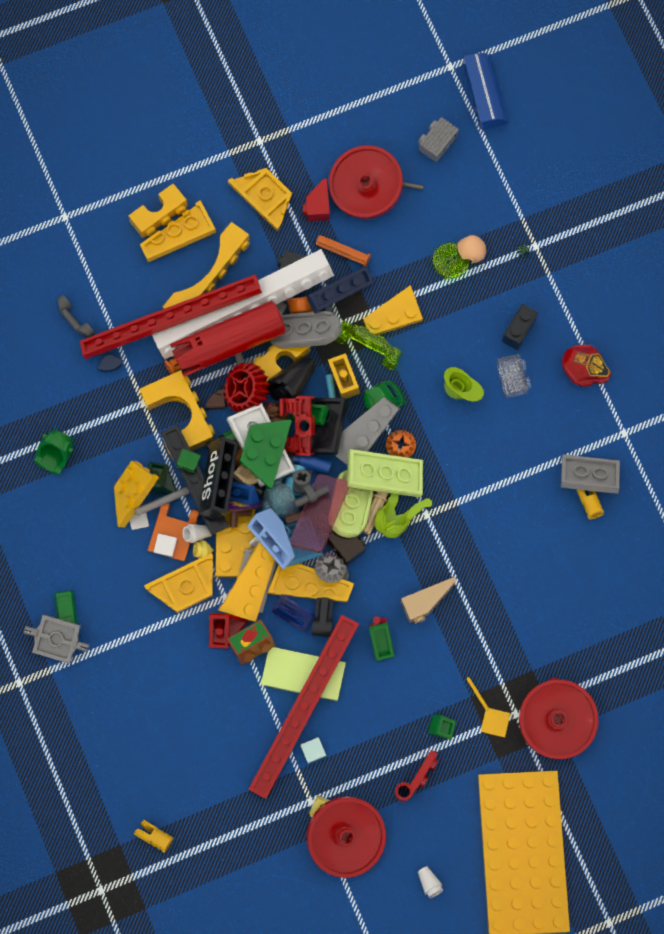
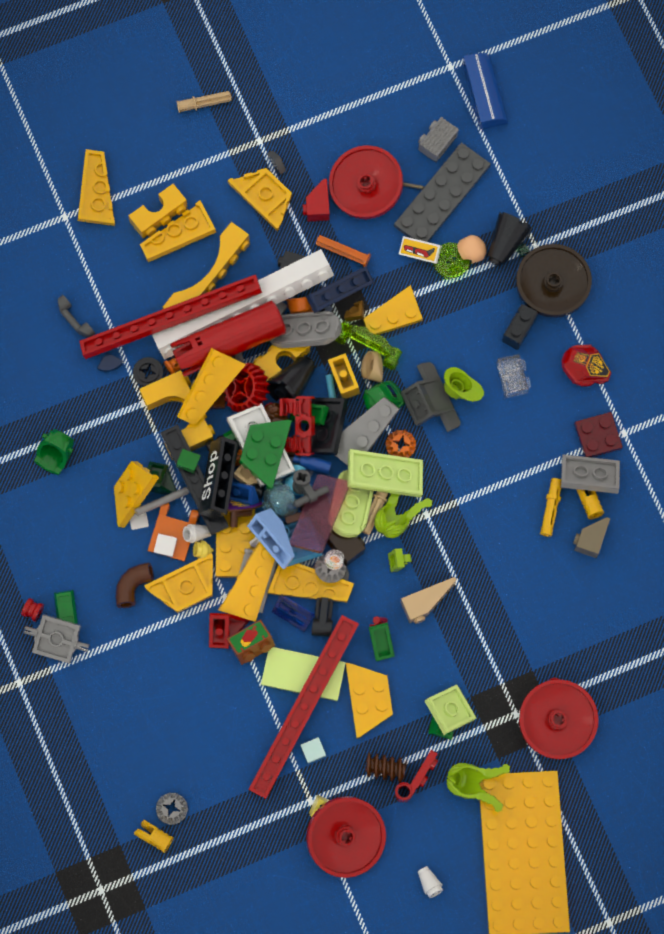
yellow piece [467,677,510,738] -> none
none -> red wheel [21,598,44,622]
none -> yellow wing [77,149,115,226]
none -> reddish brown cylinder [116,562,154,608]
none -> black gear [133,357,163,387]
none -> light grey gear [156,793,188,825]
none -> tan axle [176,91,232,113]
none -> yellow wing [177,348,246,425]
none -> dark grey tile [267,151,286,174]
none -> clear tile [324,550,344,570]
none -> pearl gold tile [344,300,364,322]
none -> yellow wing [346,663,393,739]
none -> tan piece [361,351,383,382]
none -> reddish brown piece [365,752,407,783]
none -> lime tile [388,548,412,572]
none -> dark grey plate [394,142,491,242]
none -> slope [399,236,442,264]
none -> dark grey plate [401,362,460,432]
none -> yellowish green tile [425,685,477,735]
none -> lime hair [447,763,510,812]
none -> black cone [488,212,533,266]
none -> dark brown dish [516,244,592,317]
none -> yellow pin [540,478,561,537]
none -> dark tan slope [573,517,610,558]
none -> dark red plate [574,412,623,457]

